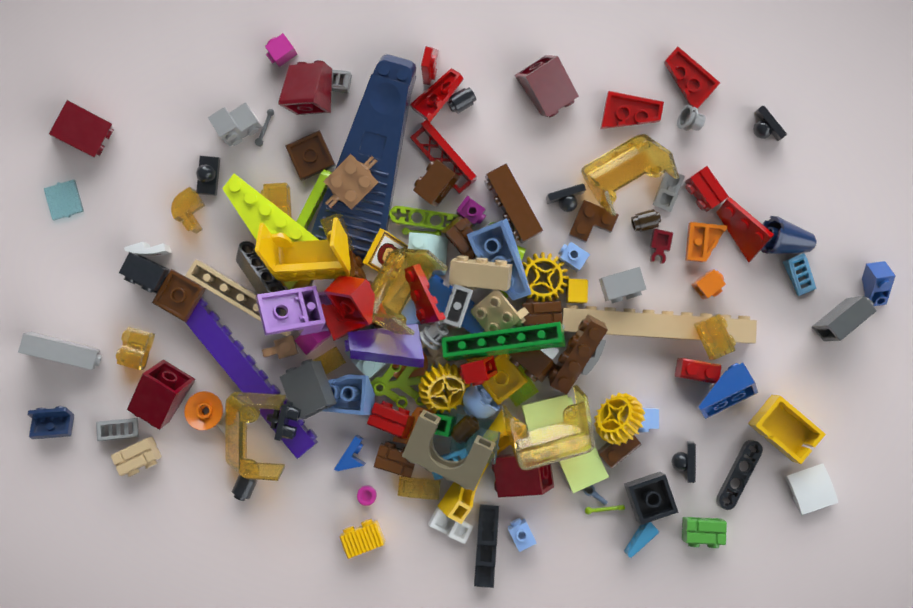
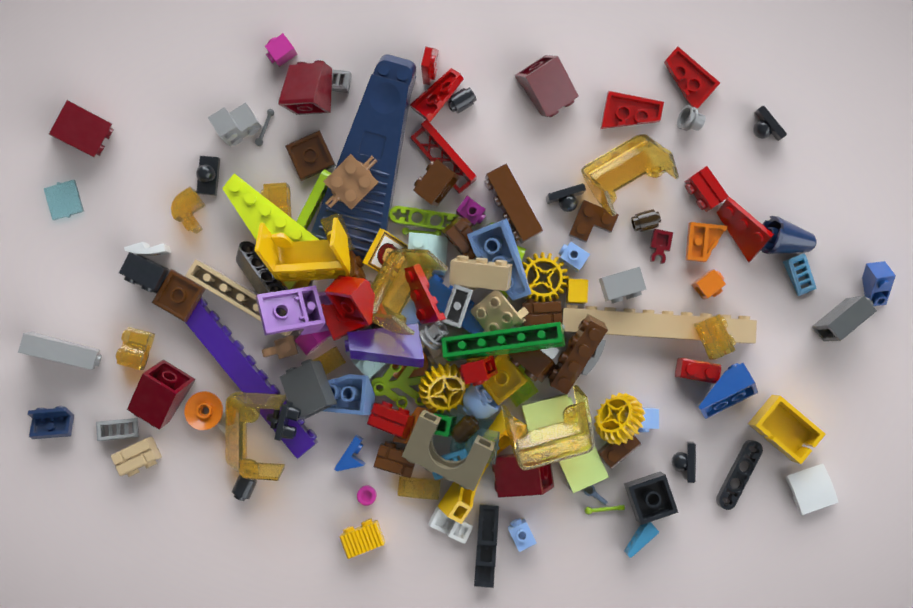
light grey slope [653,169,685,212] -> none
bright green brick [682,517,727,548] -> none

